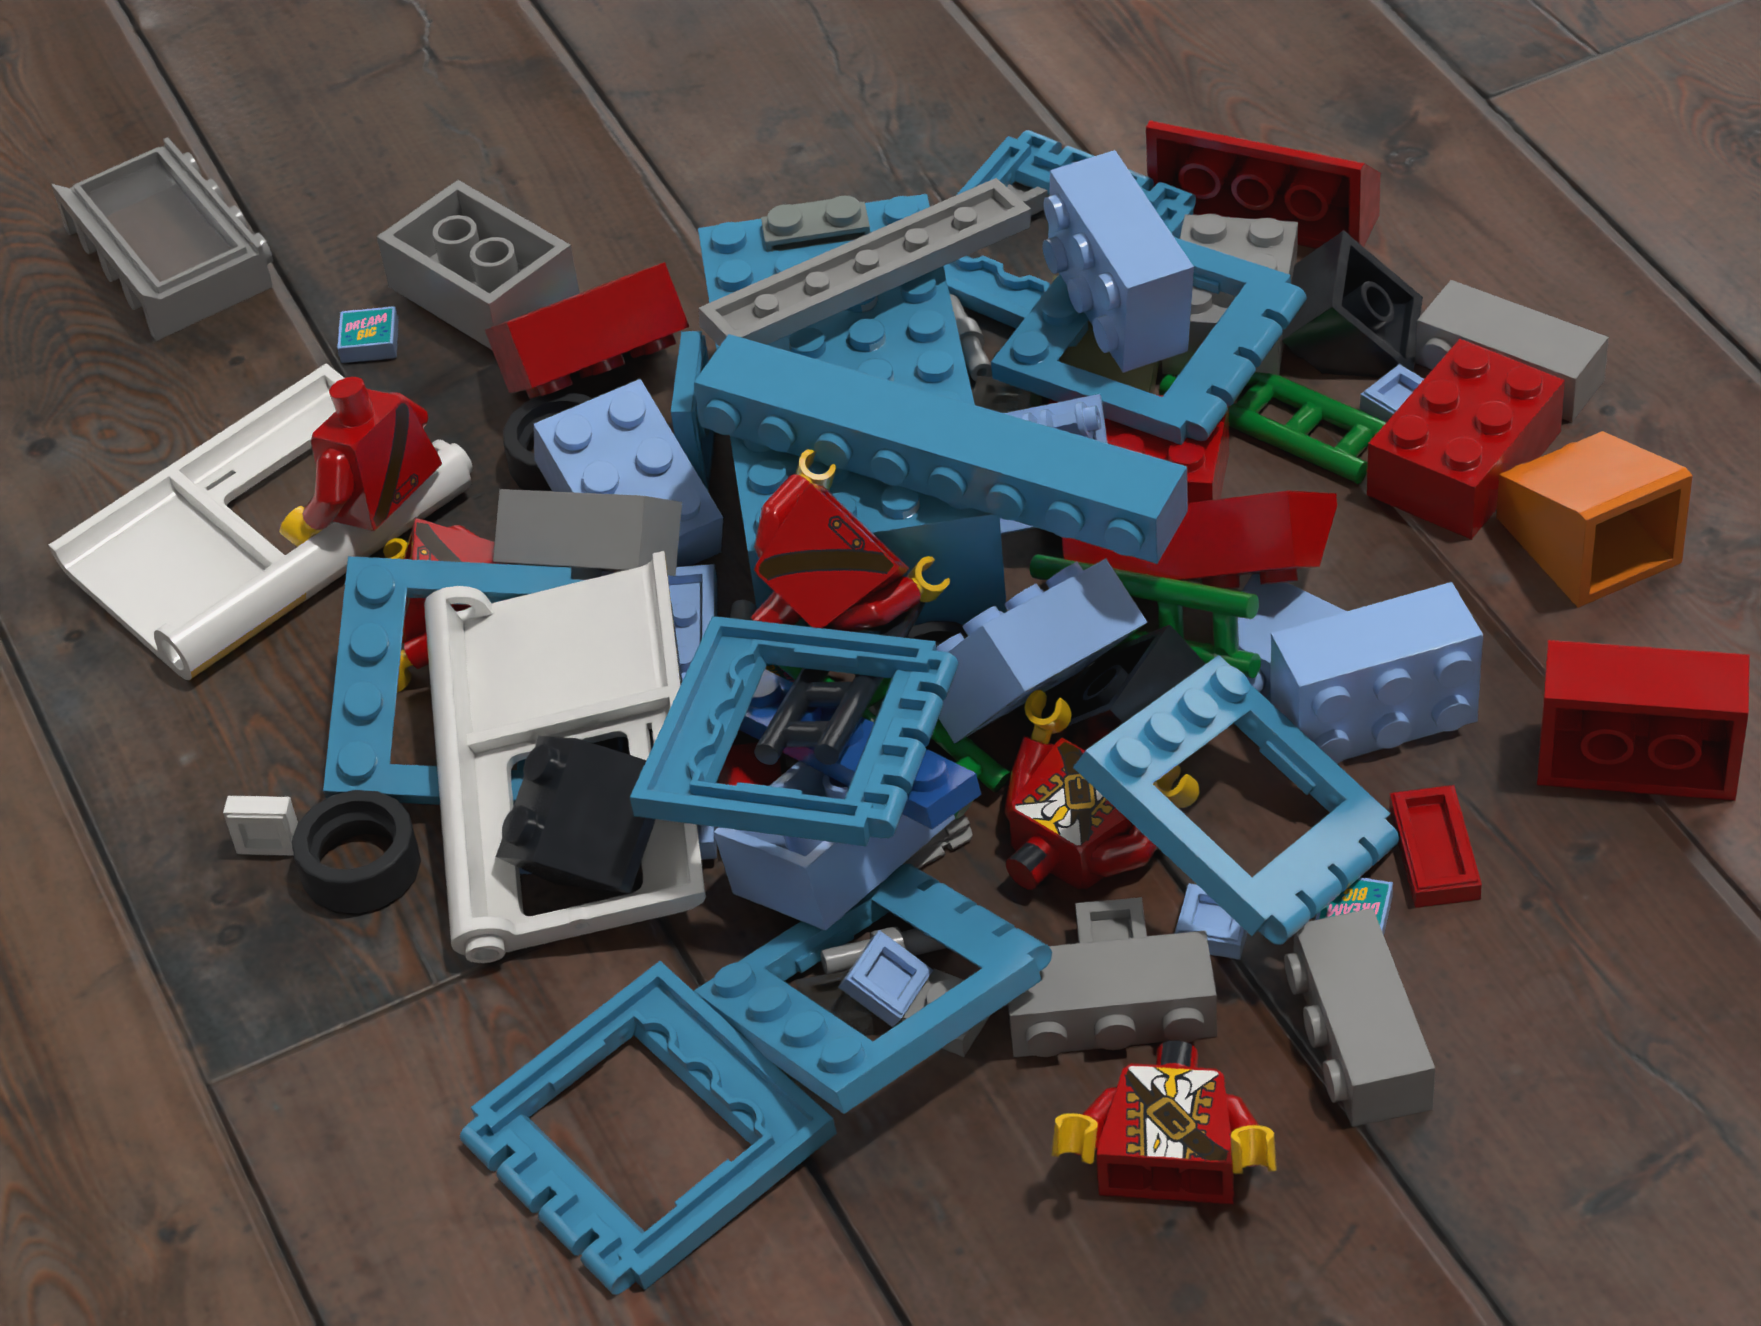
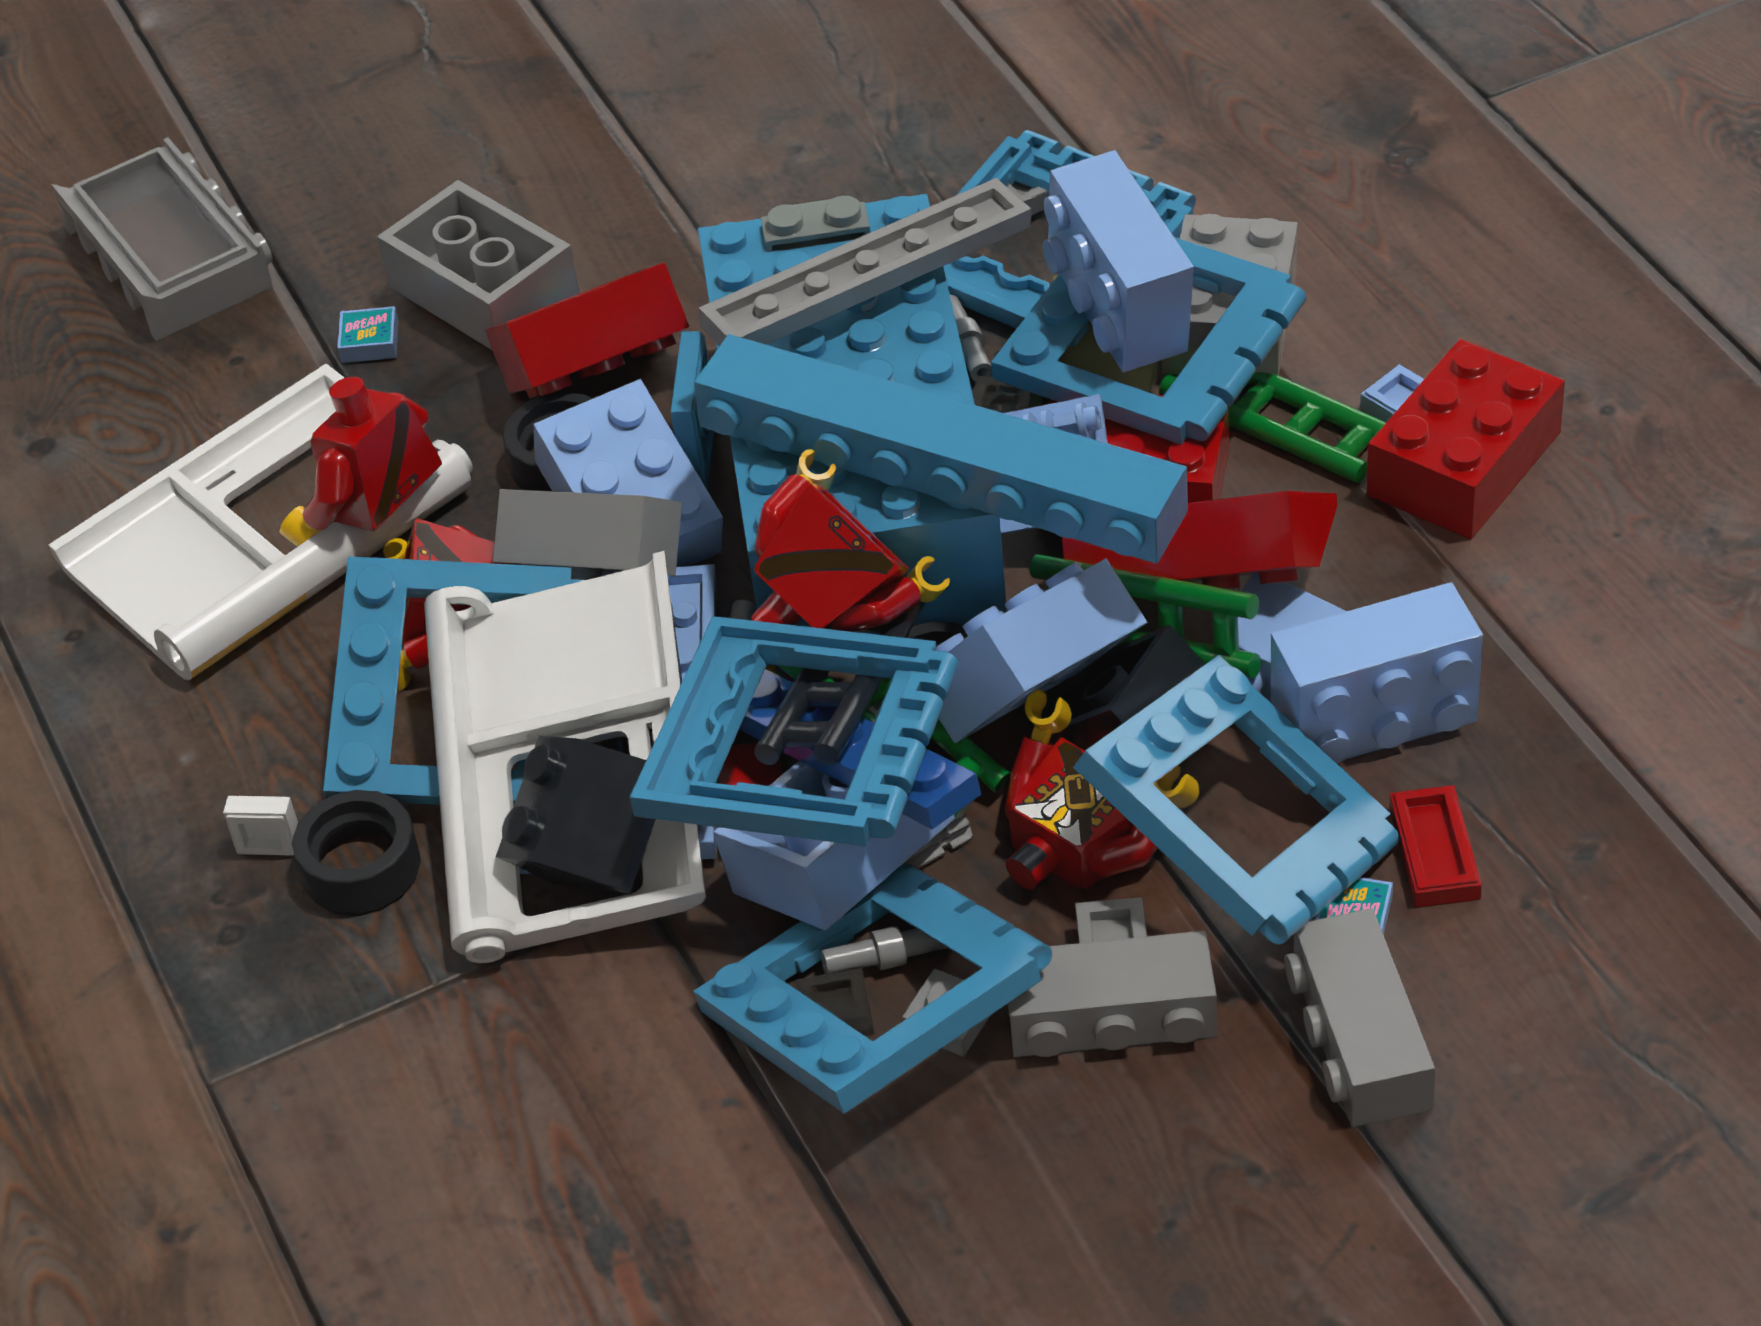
dark azure hinge [460,961,837,1295] -> none
light blue tile [839,930,933,1027] -> none
torso [1051,1040,1276,1204] -> none
red slope [1146,120,1381,249] -> none
light blue tile [1174,883,1248,960] -> none
black slope [1282,230,1423,378] -> none
light grey brick [1415,280,1609,422] -> none
orange slope [1496,431,1693,608] -> none
red brick [1537,640,1750,801] -> none

